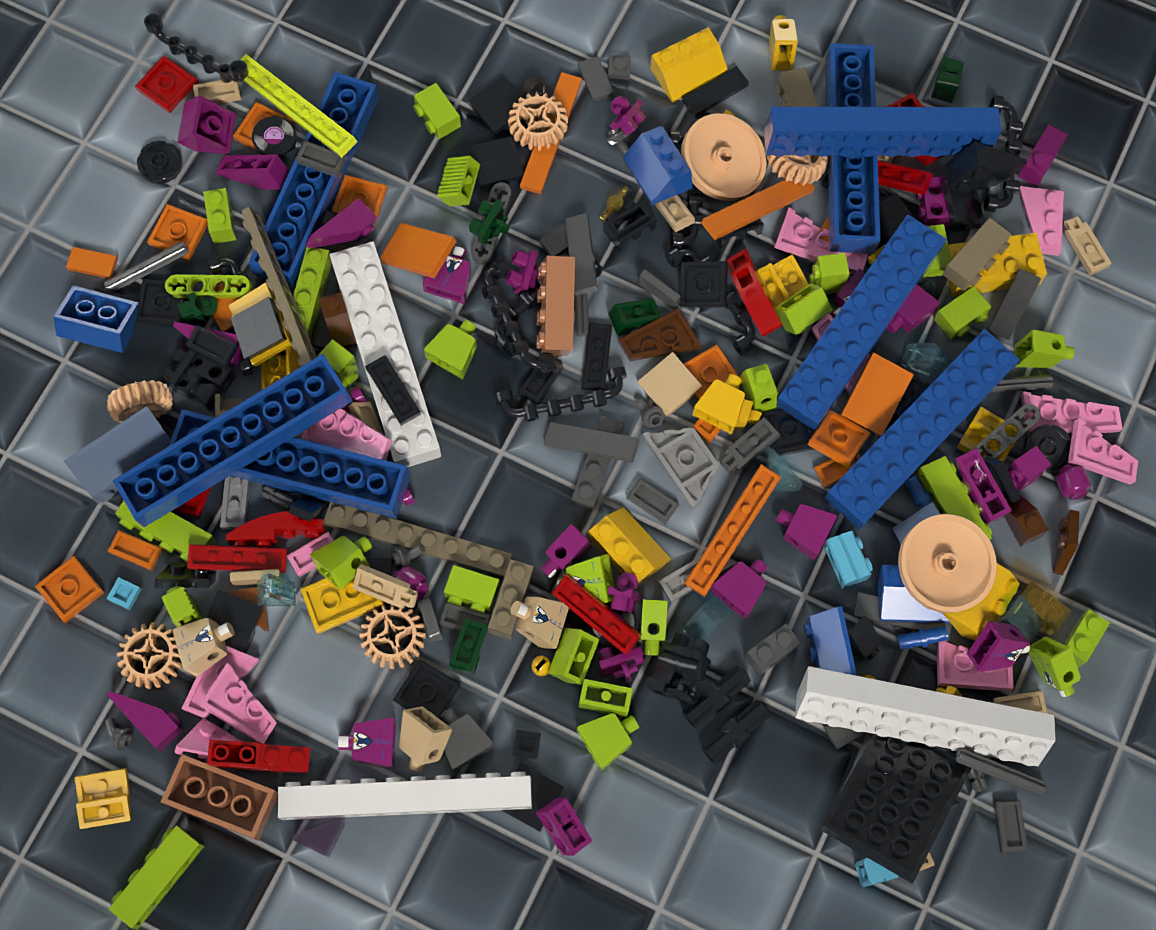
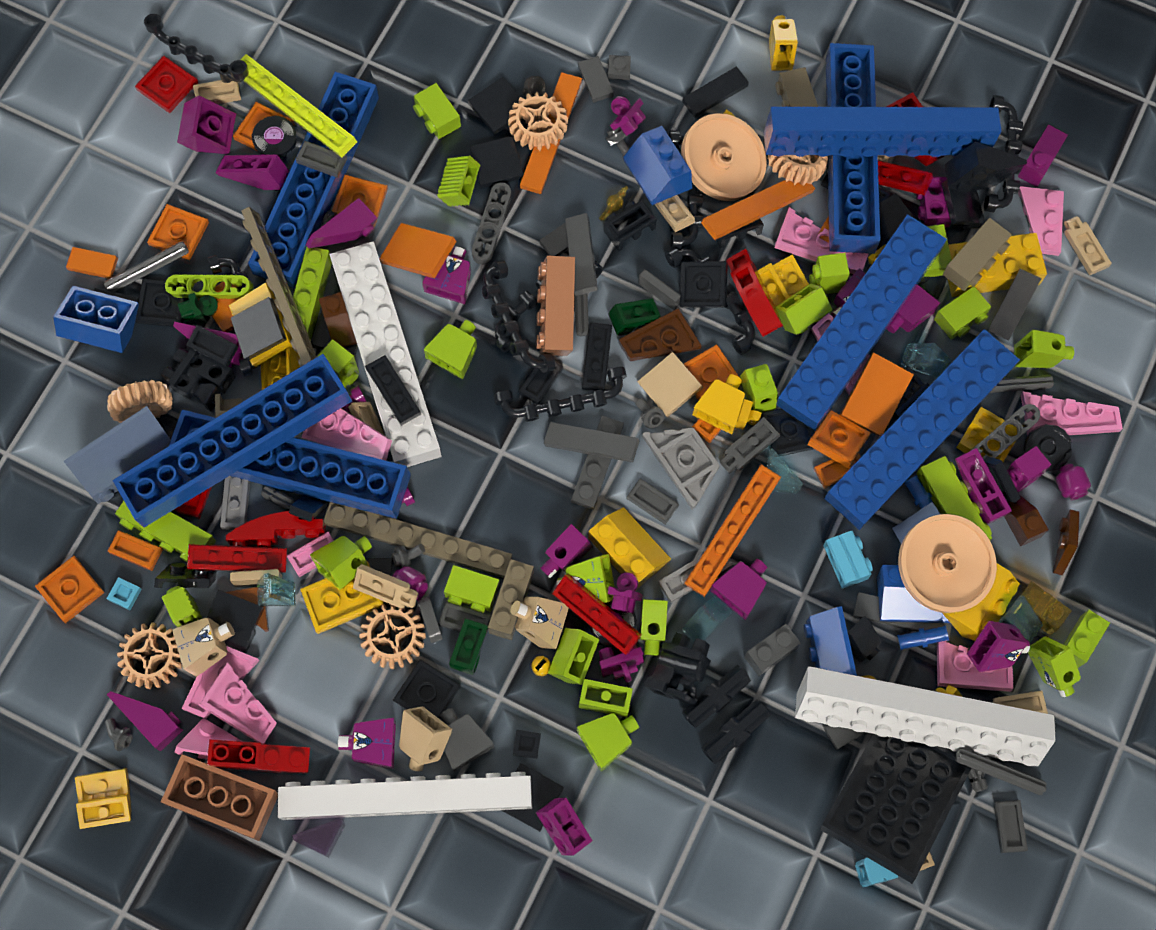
lime brick [108,826,204,930] -> none
black tile [137,141,183,184] -> none
lime brick [203,188,237,244] -> none
dark green hips [469,199,510,245] -> none
magenta hips [505,250,539,295] -> none
yellow slope [650,27,728,102] -> none
magenta torso [776,504,837,561] -> none
dark green plate [931,57,964,104] -> none
bright pink wing [1068,418,1138,485] -> none

